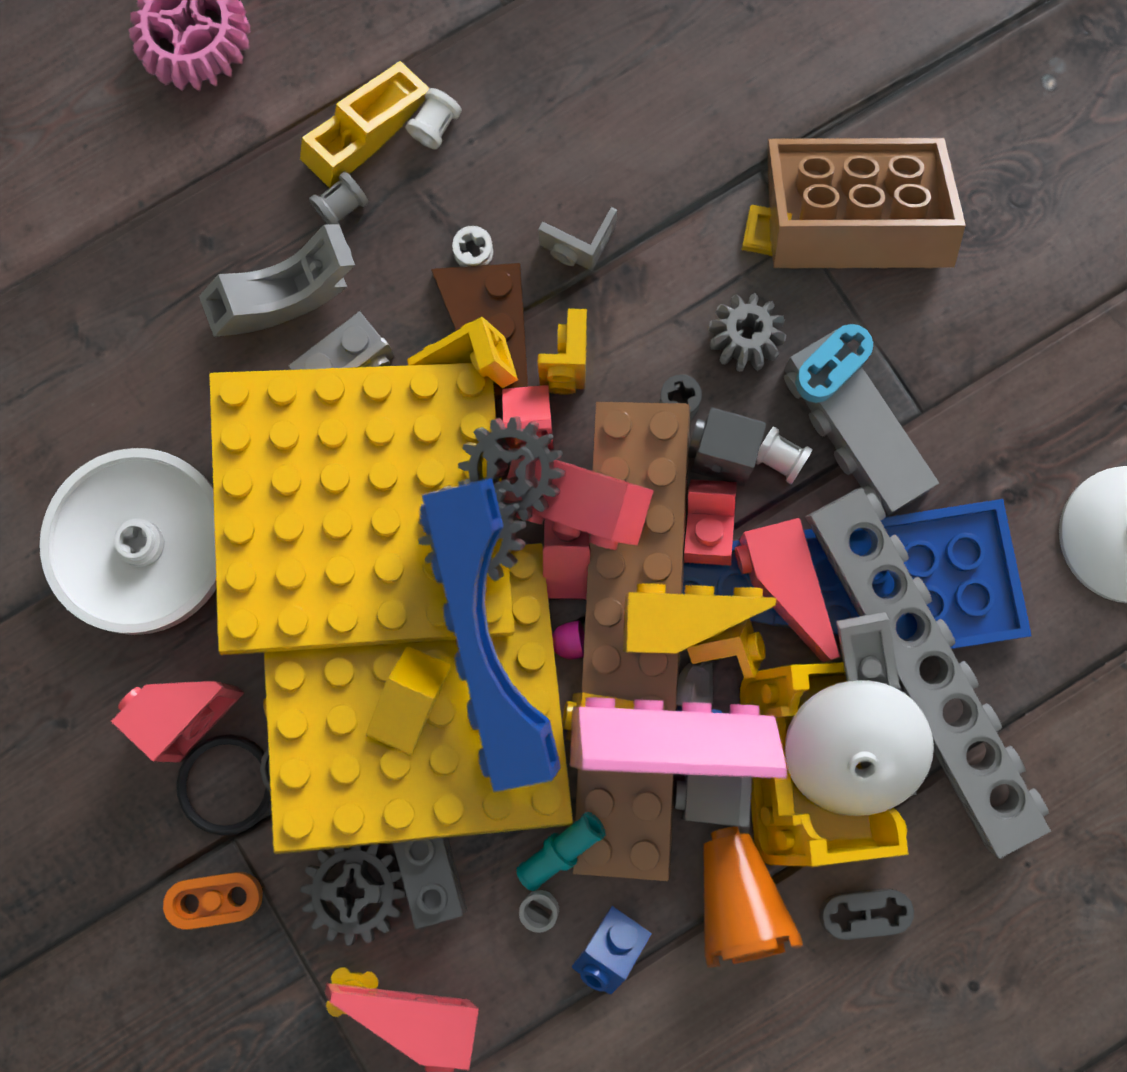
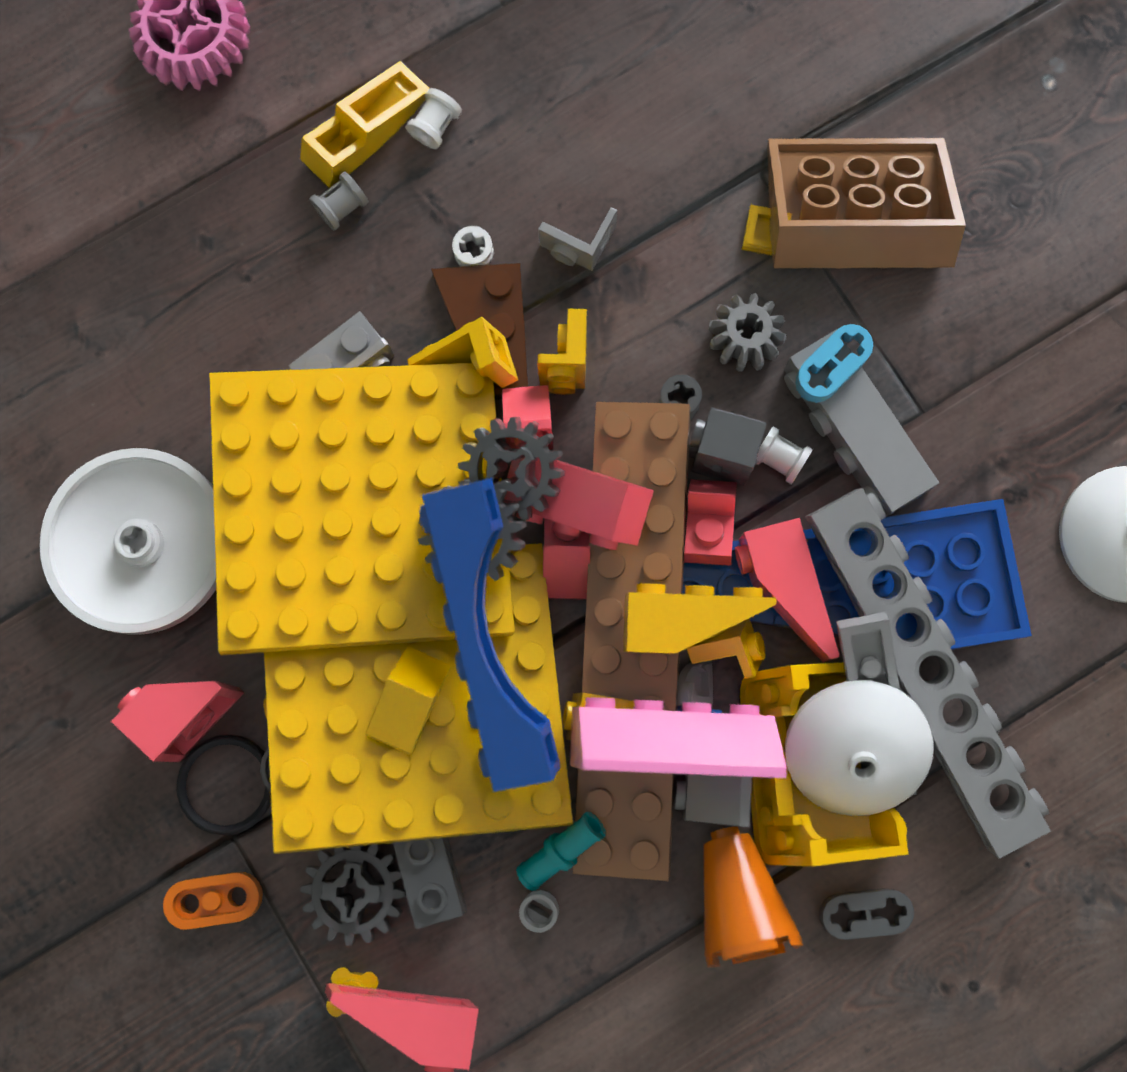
light grey arch [199,224,355,337] -> none
dark pink hinge [552,620,585,660] -> none
blue bracket [572,906,652,994] -> none

